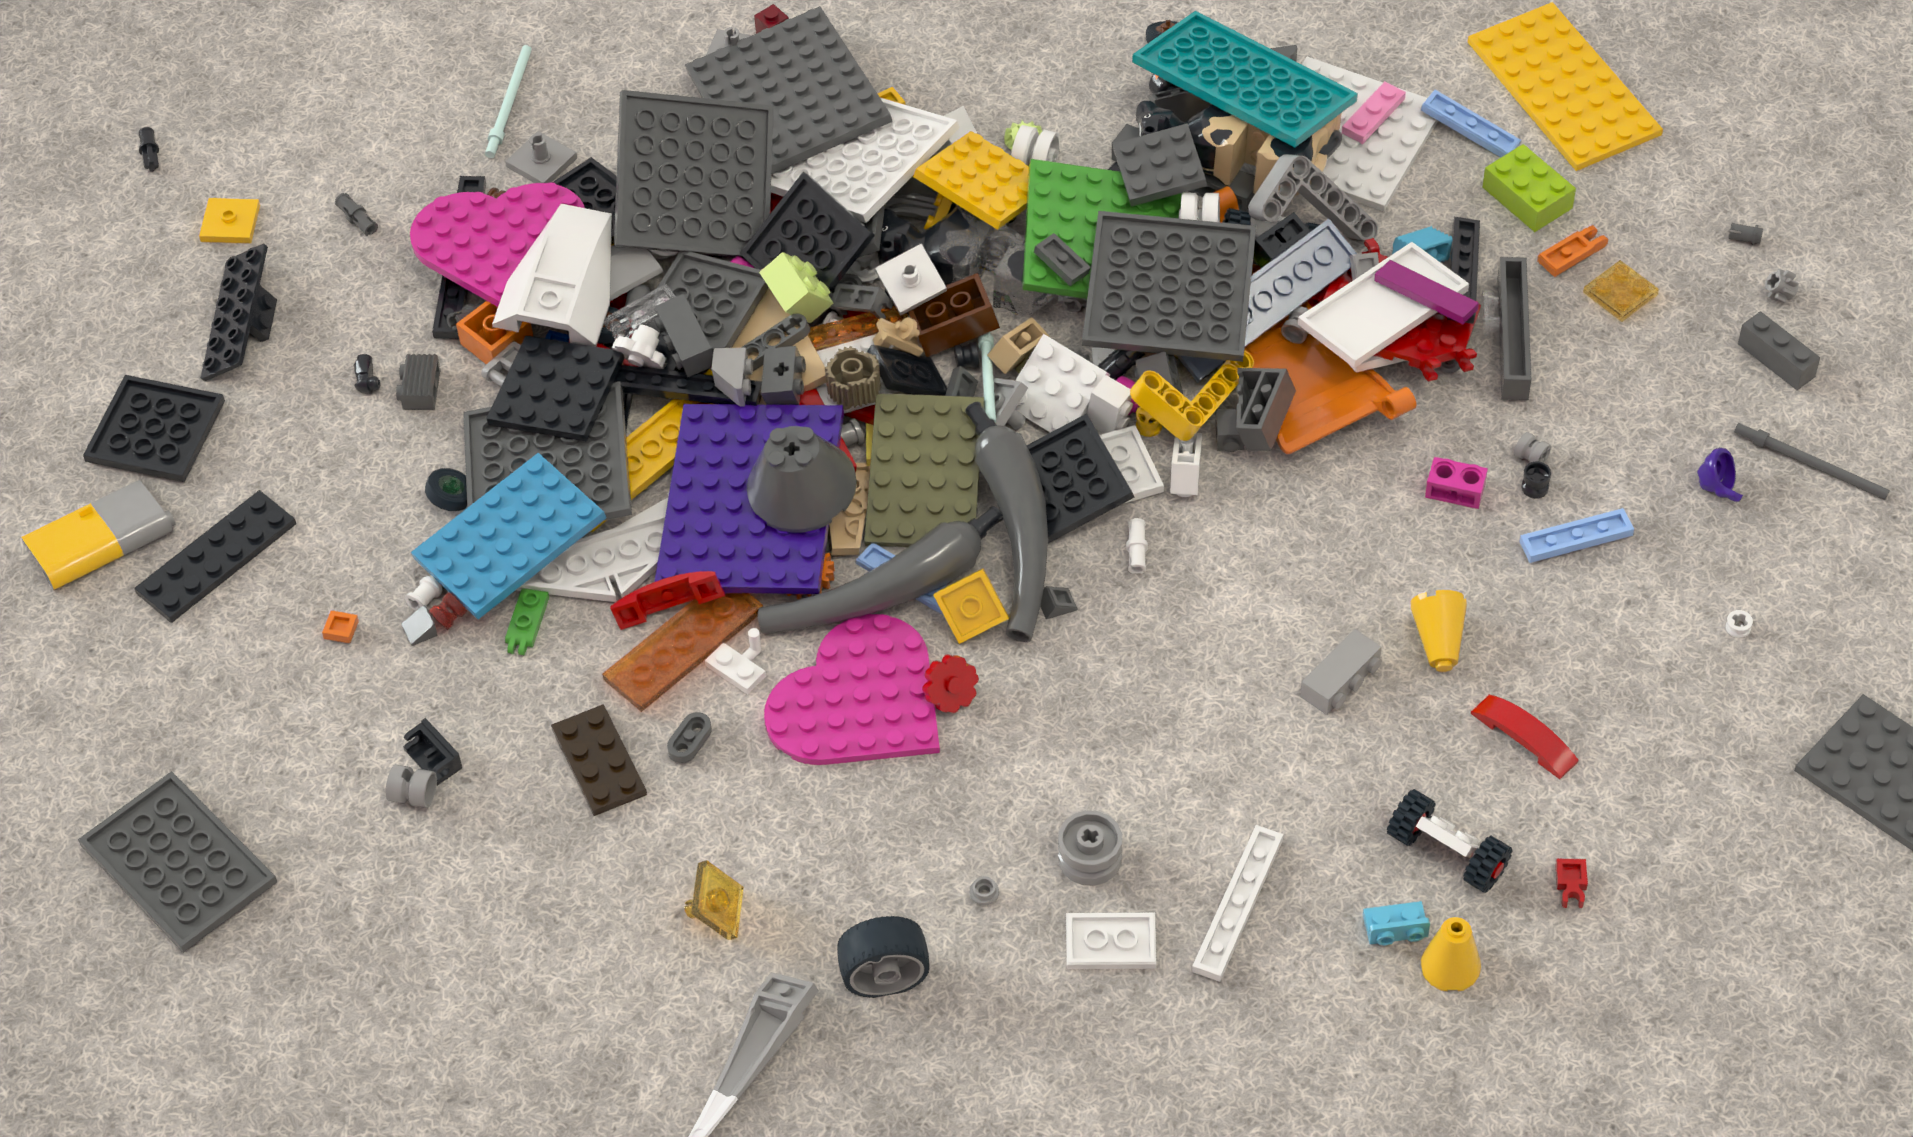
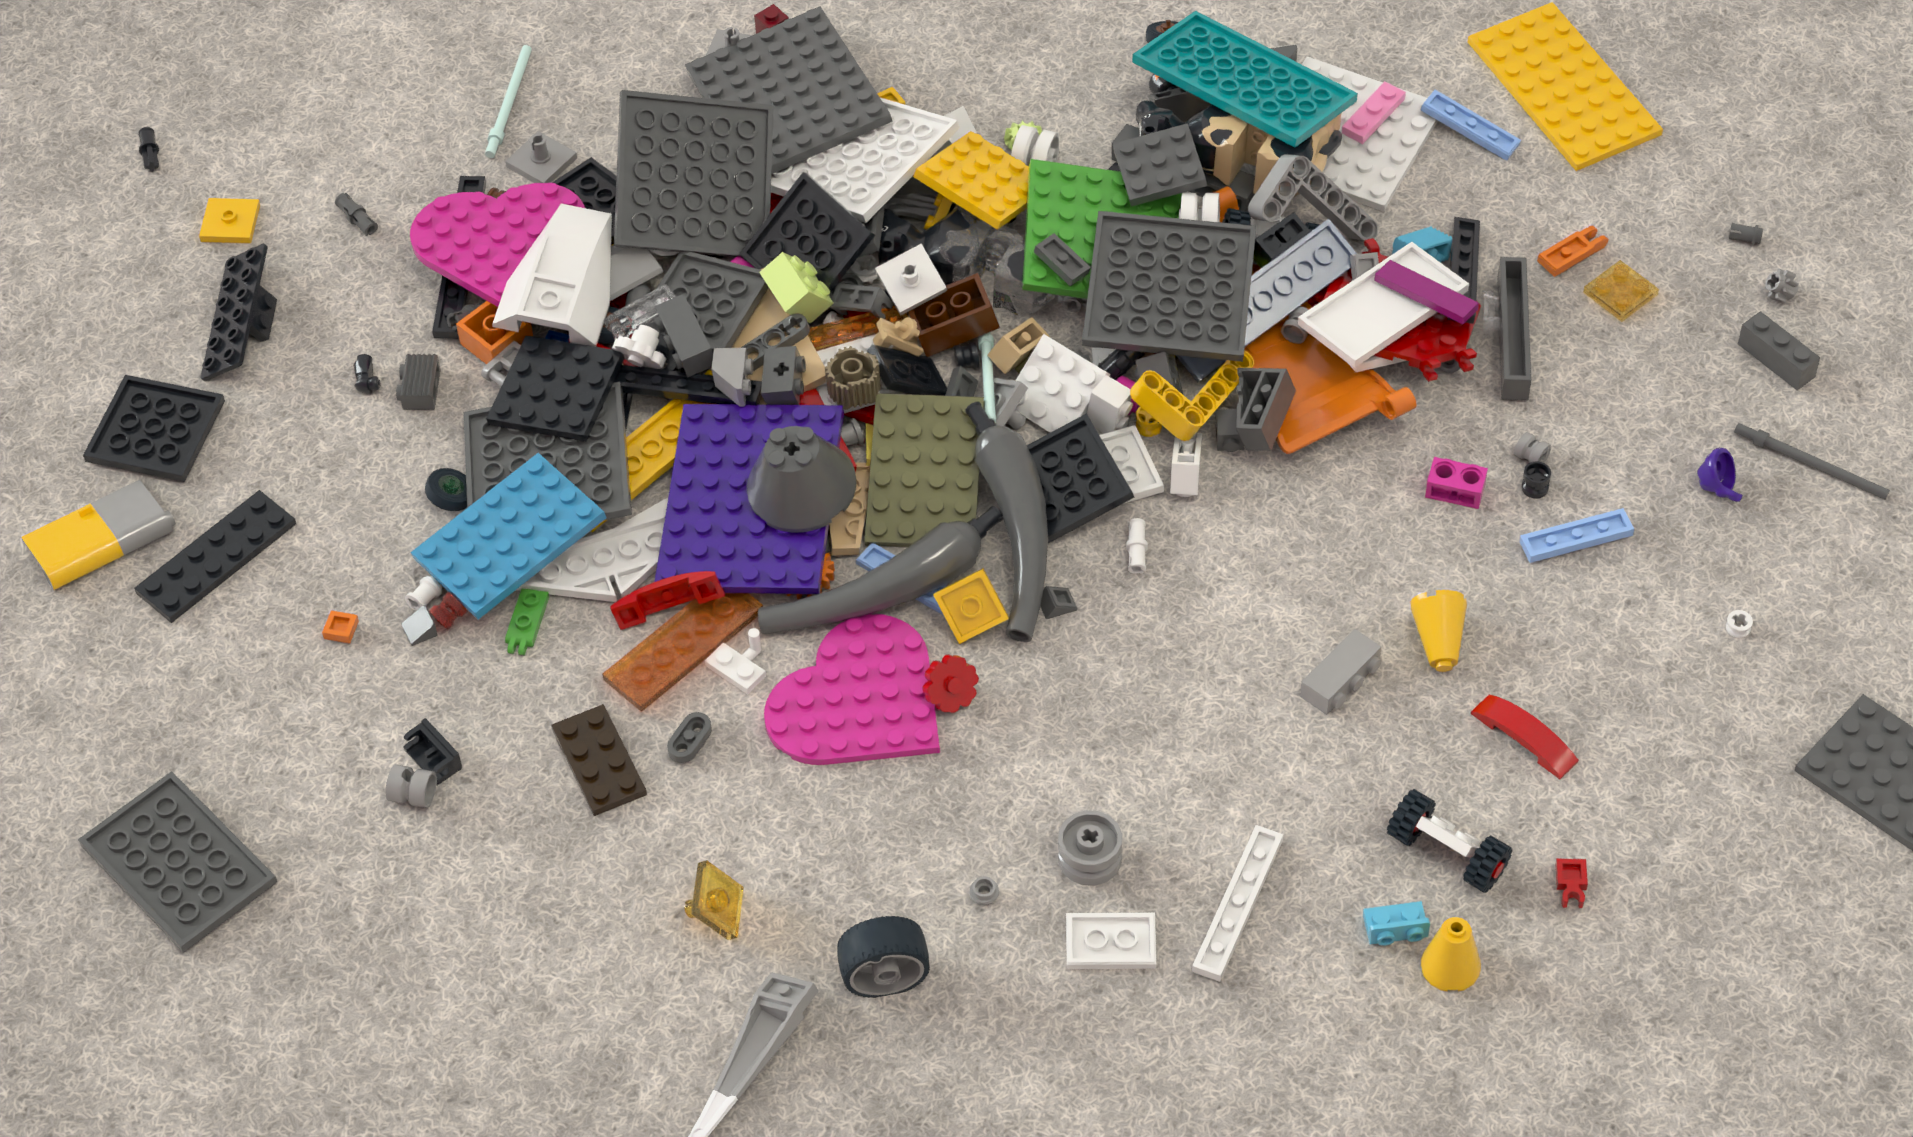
lime brick [1482,144,1576,232] -> none

